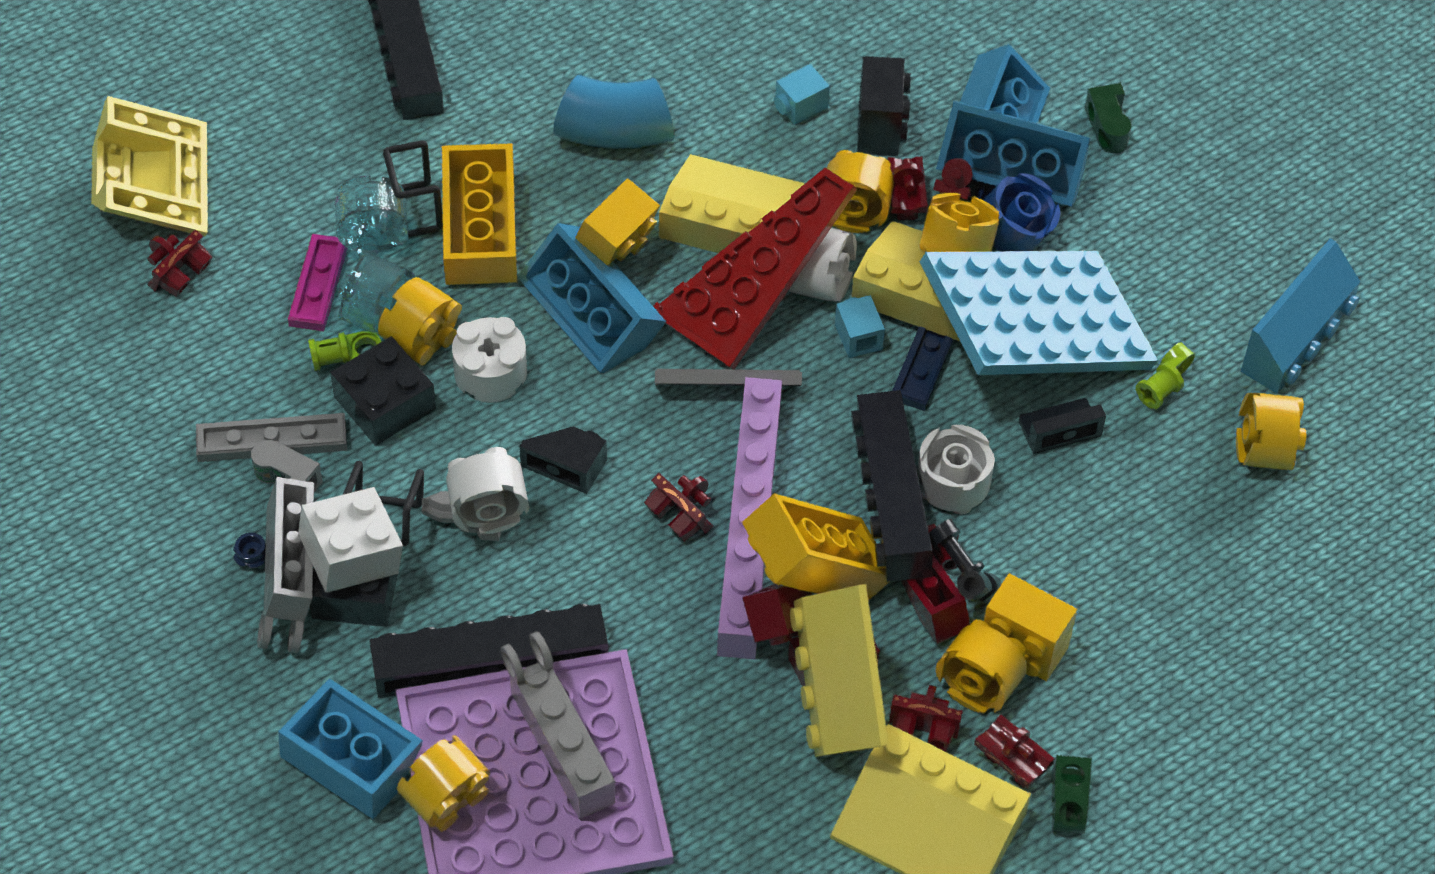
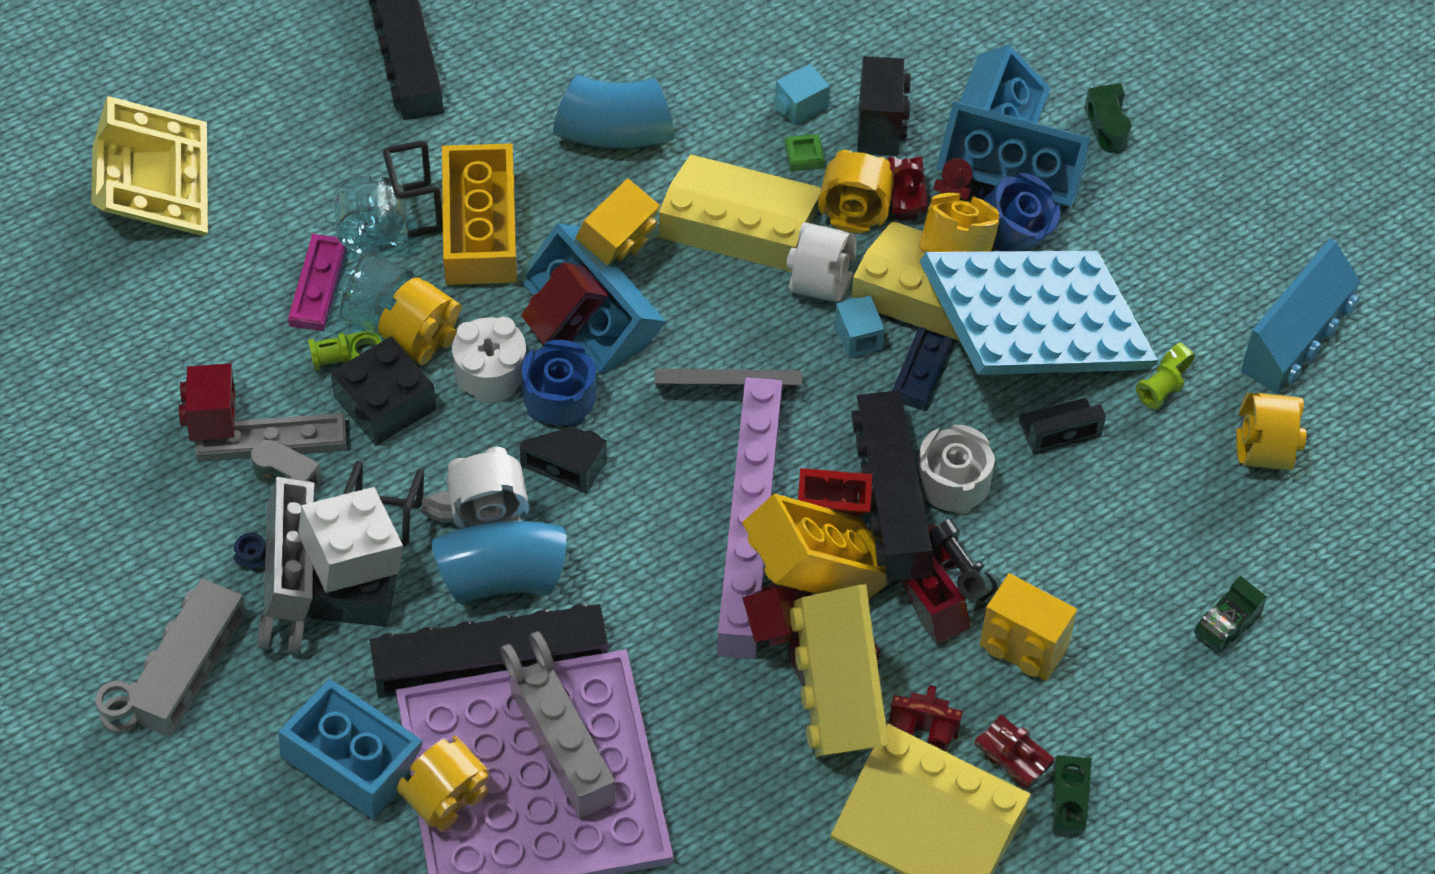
dark red hips [147,229,213,297] -> none
dark red hips [644,473,714,542] -> none
red wing [653,167,858,369] -> none
yellow brick [936,619,1027,713] -> none
none -> light grey hinge [95,578,246,738]
none -> dark red brick [179,363,236,441]
none -> dark azure brick [432,521,566,605]
none -> dark red brick [521,262,608,345]
none -> blue brick [522,340,596,426]
none -> bright green tile [784,134,825,172]
none -> red torso [798,468,873,517]
none -> dark green leg [1194,575,1267,652]

